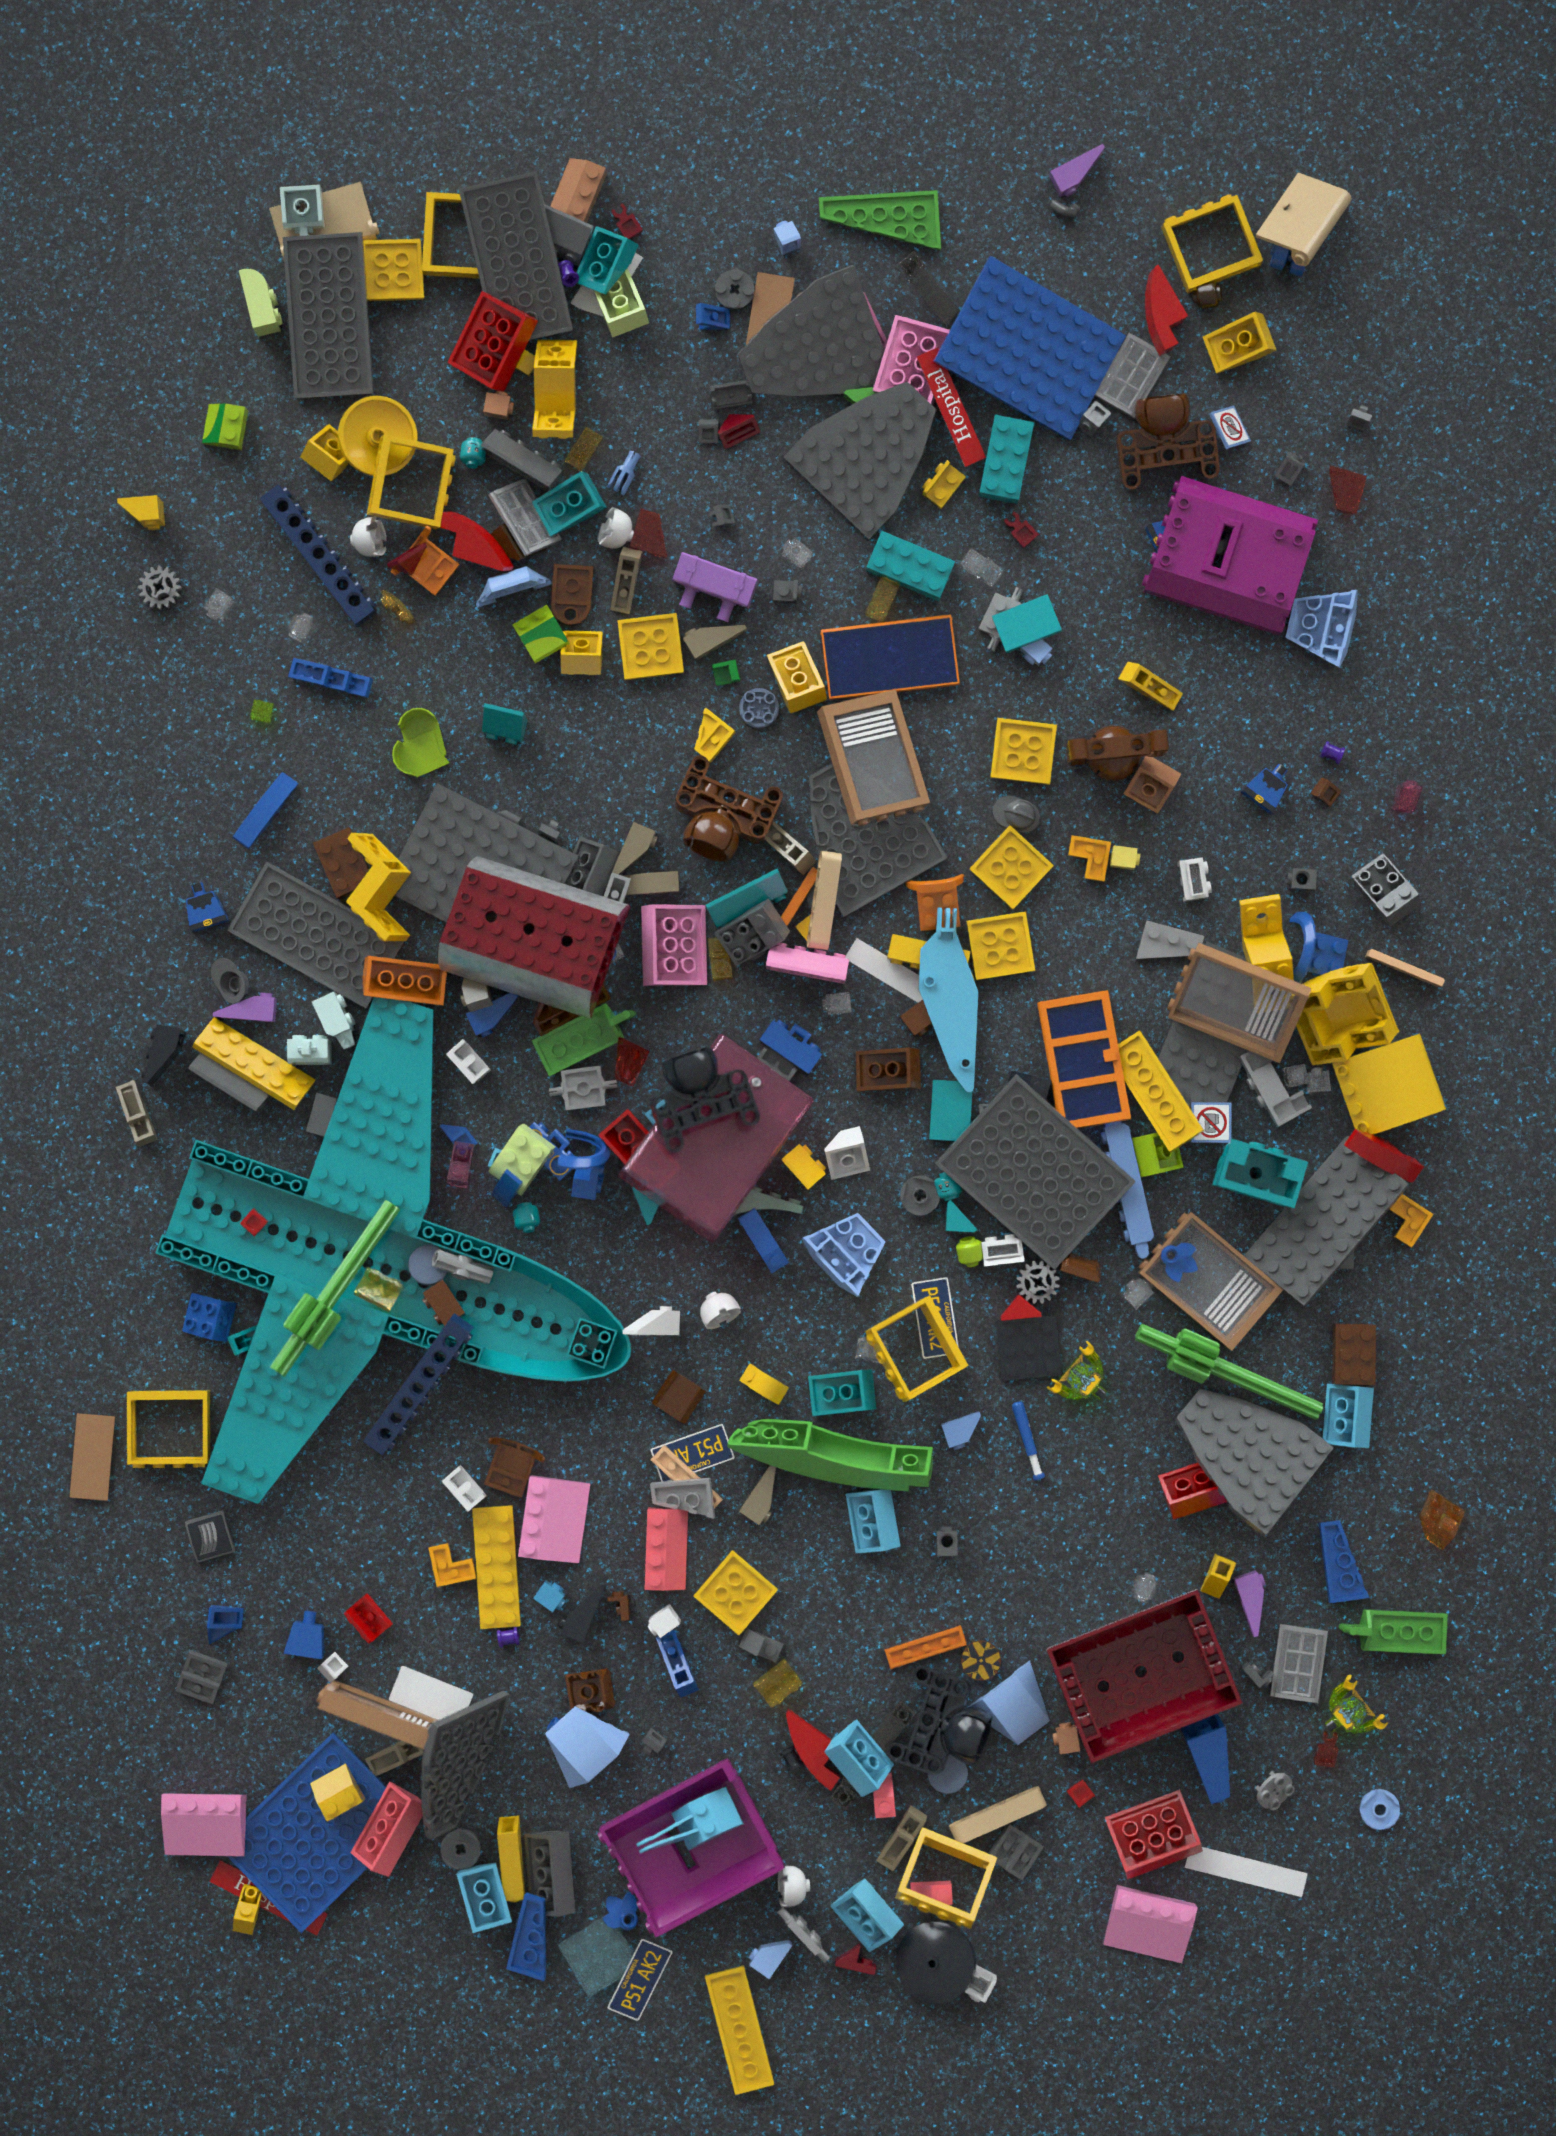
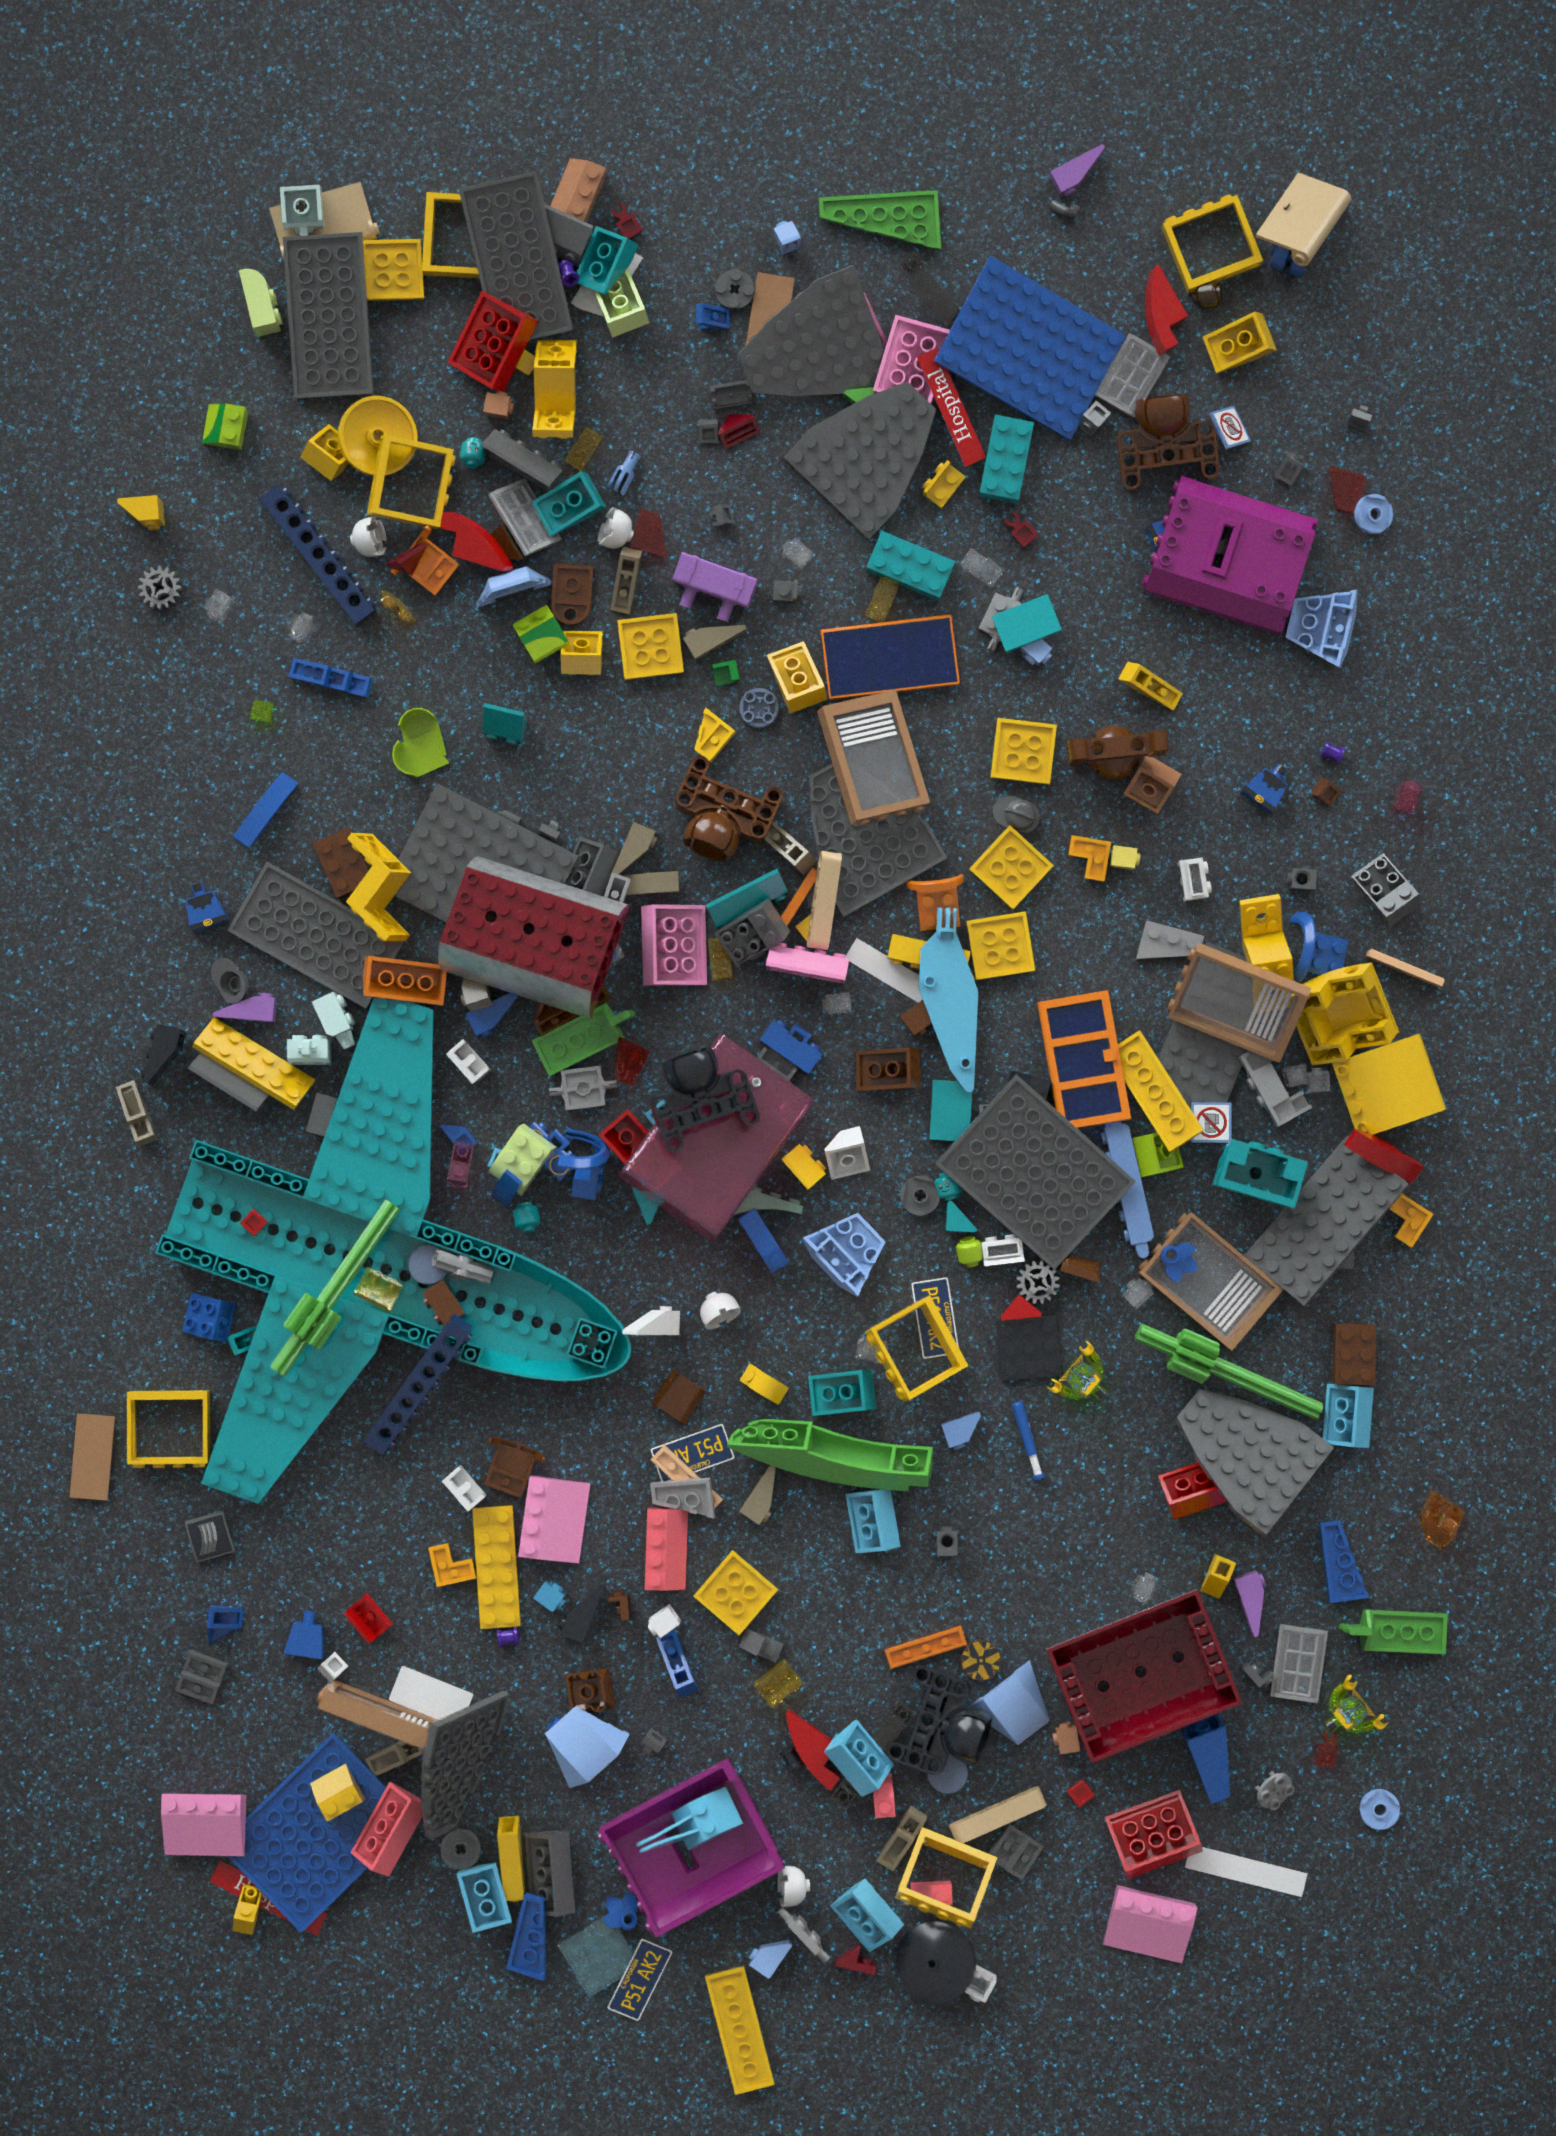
none -> light blue tile [1354,494,1393,534]

